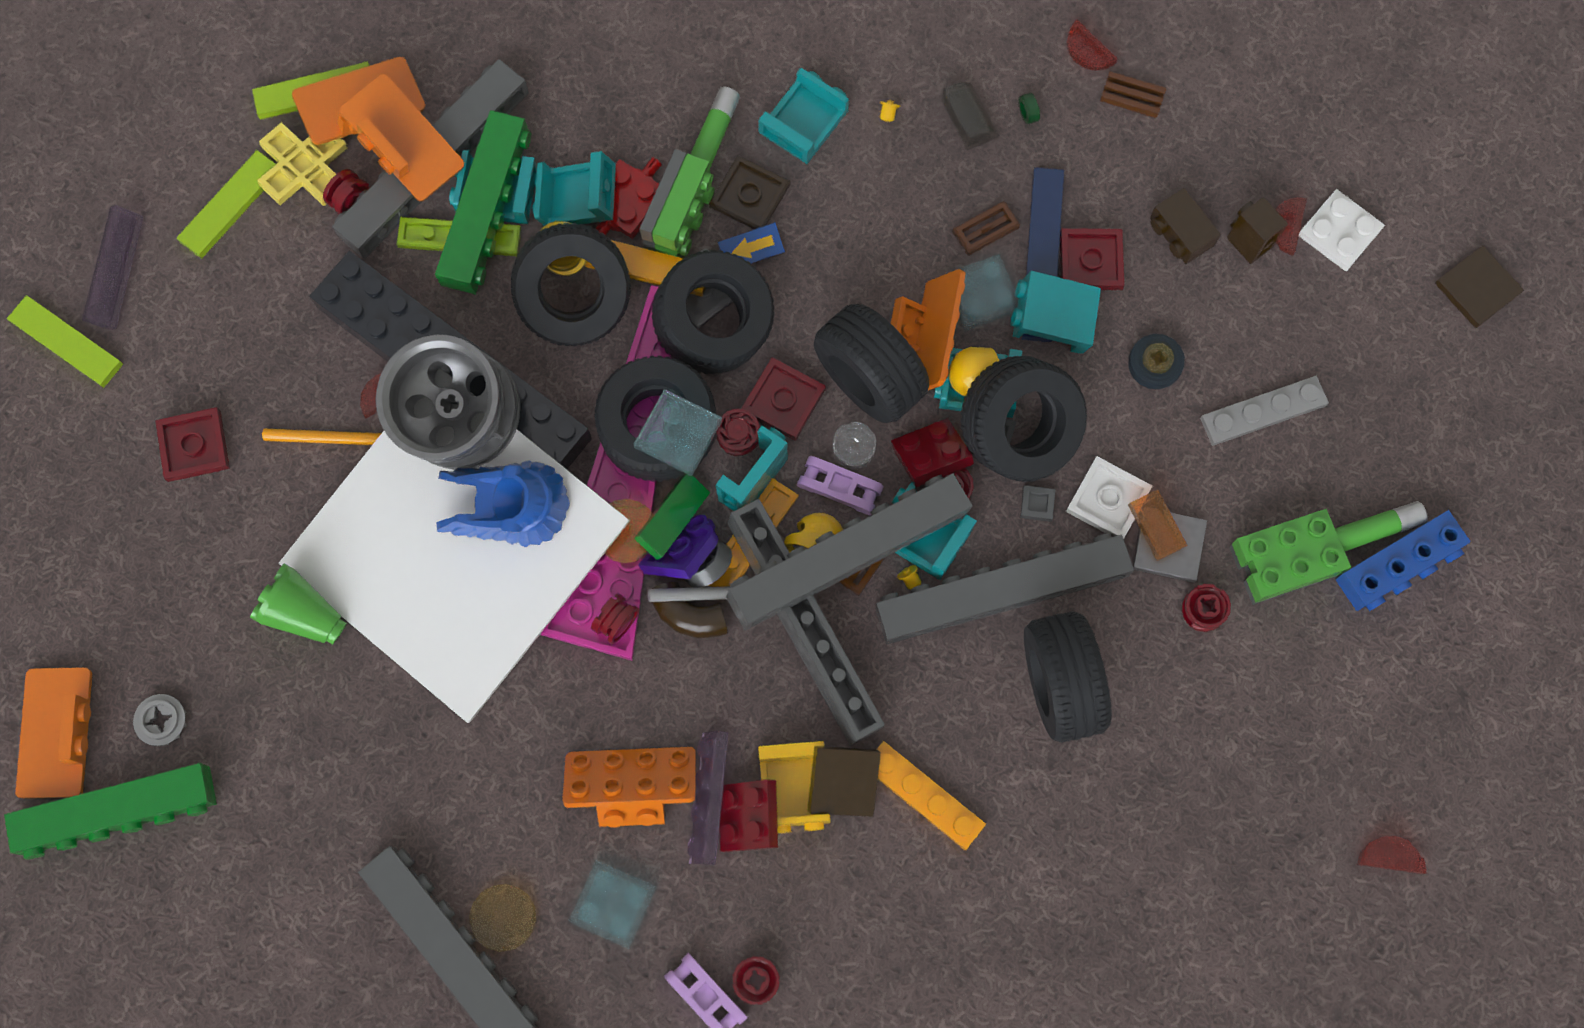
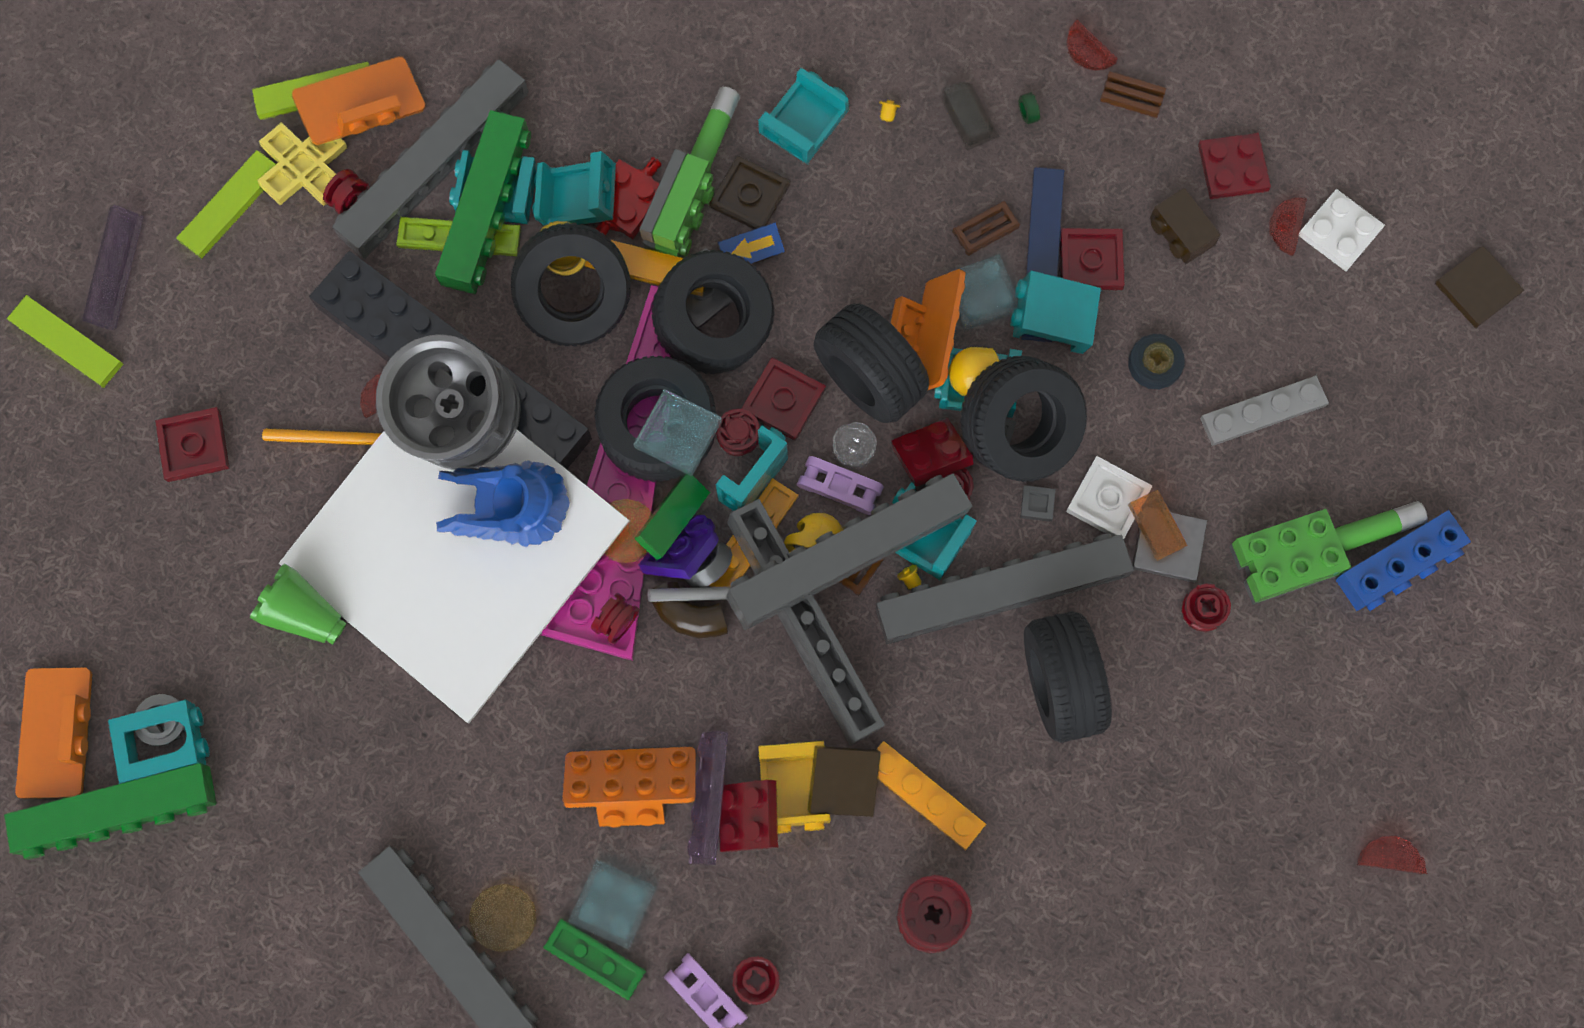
orange bracket [340,74,464,201] -> none
dark brown brick [1227,197,1288,265] -> none
none -> teal panel [108,700,209,784]
none -> green tile [543,919,646,1001]
none -> dark red wheel [897,875,972,954]
none -> dark red plate [1198,133,1271,199]

